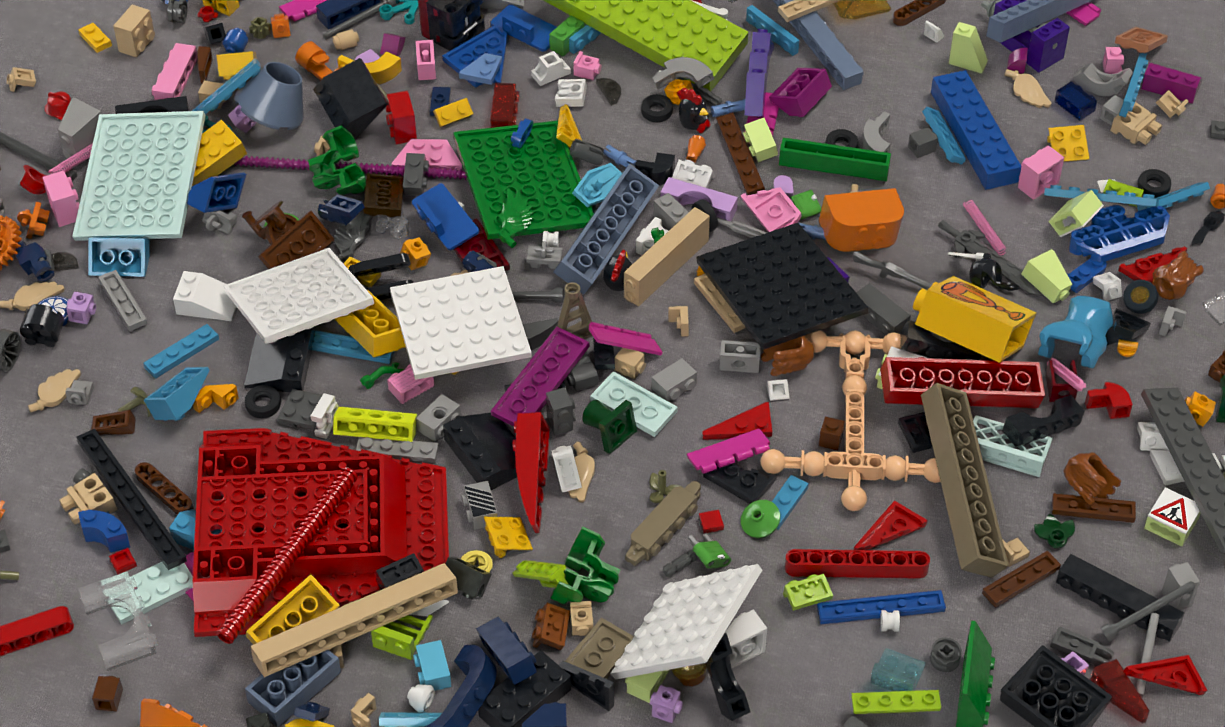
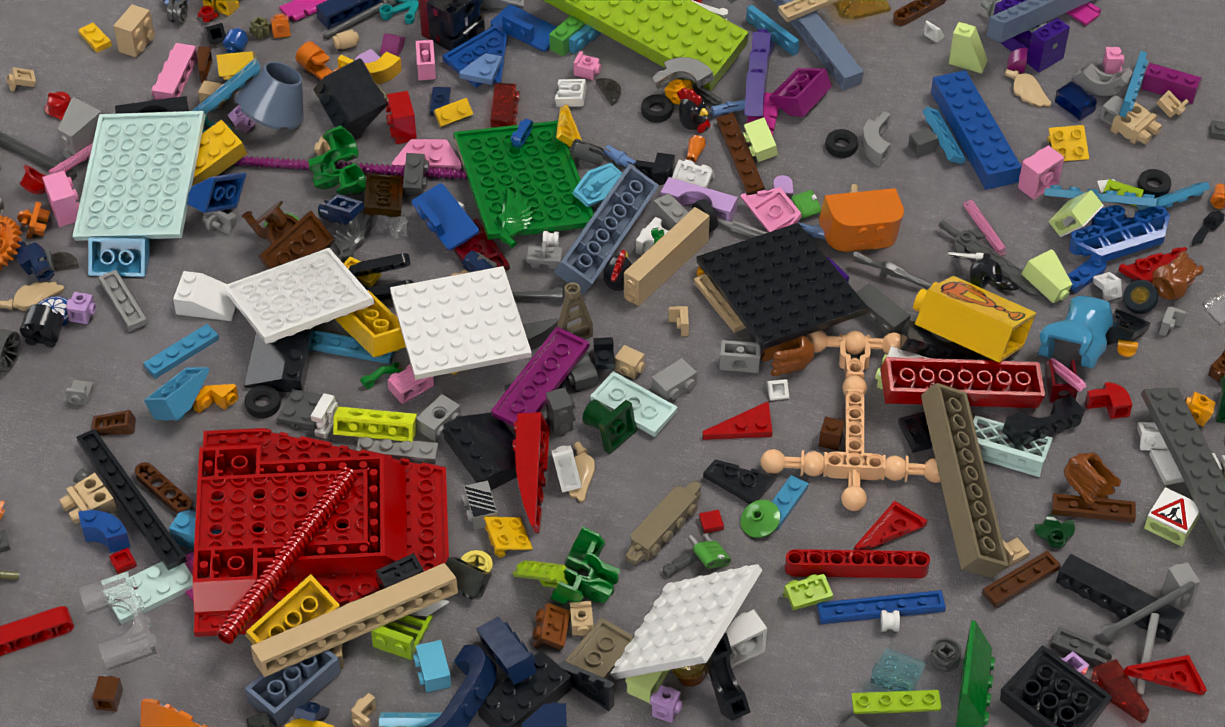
tan animal [28,369,81,413] -> none
olive plant [118,387,151,417] -> none
light orange brick [400,237,431,271] -> none
white cone [407,684,435,713] -> none
white brick [531,51,571,86] -> none
dark pink windscreen [589,322,663,356] -> none
olive plant [649,470,682,503] -> none
dark pink windscreen [687,429,770,474] -> none
green brick [779,137,891,181] -> none
nougat plate [1115,27,1168,53] -> none

